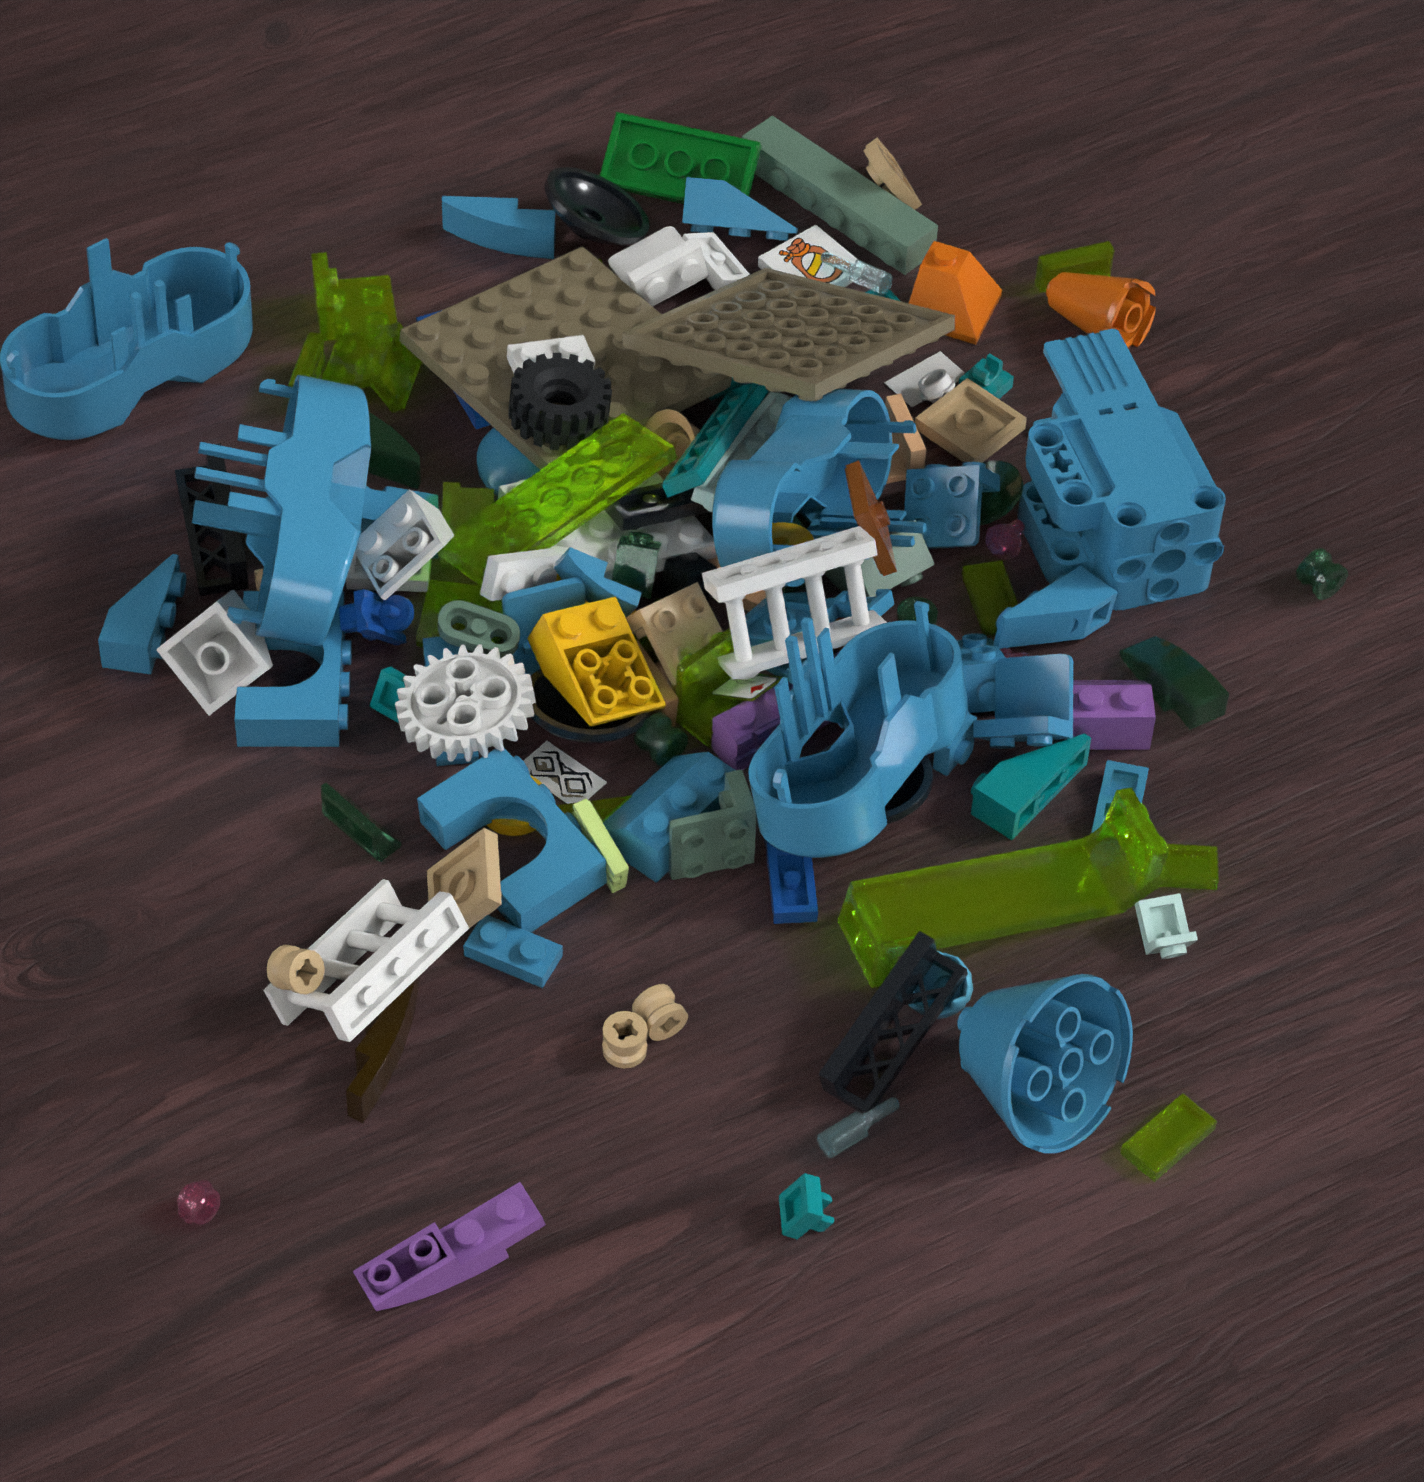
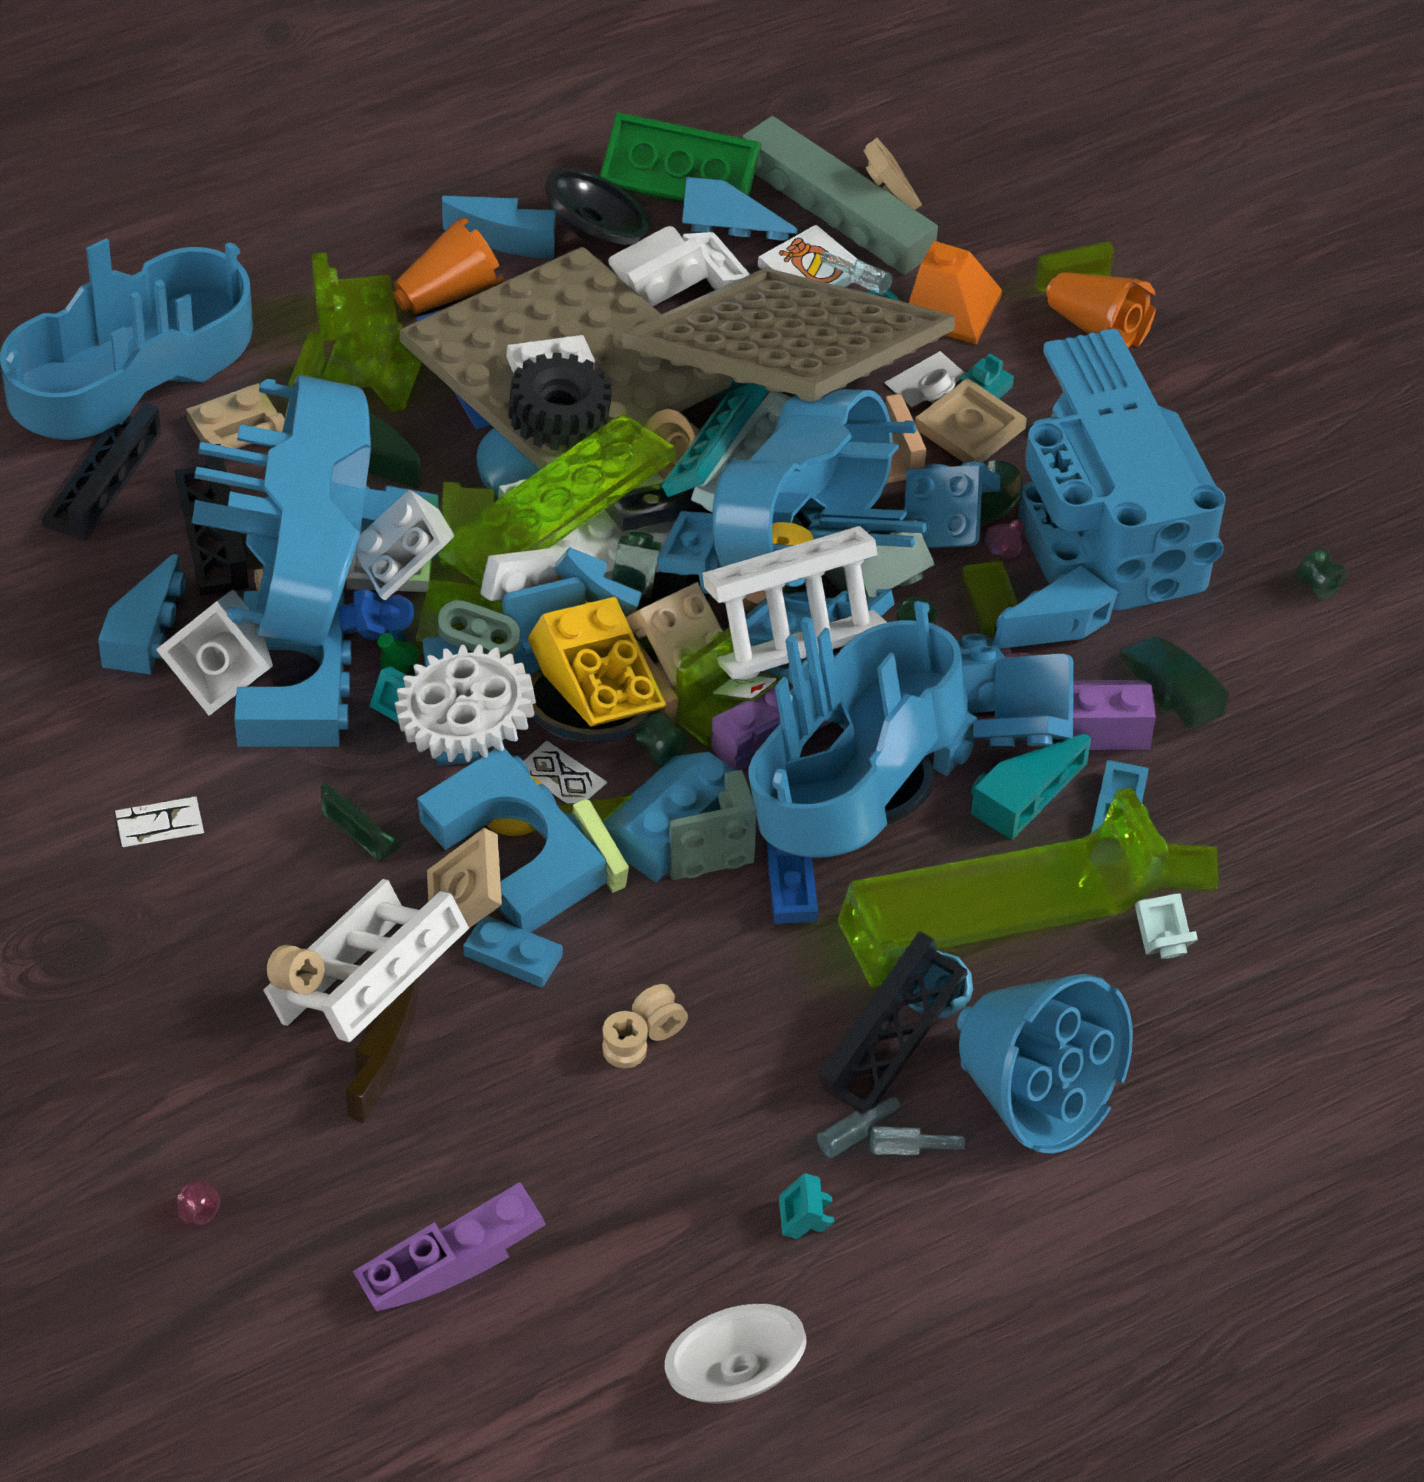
dark orange plate [845,460,897,576] -> none
clear neon green tile [1120,1093,1217,1182] -> none
none -> black fence [41,402,162,541]
none -> white sticker [115,797,204,847]
none -> tan plate [186,383,285,449]
none -> green rock [377,633,418,675]
none -> orange cone [392,217,504,315]
none -> dark azure bracket [657,511,721,594]
none -> white dish [665,1304,806,1404]
none -> clear light blue axle [869,1127,965,1155]

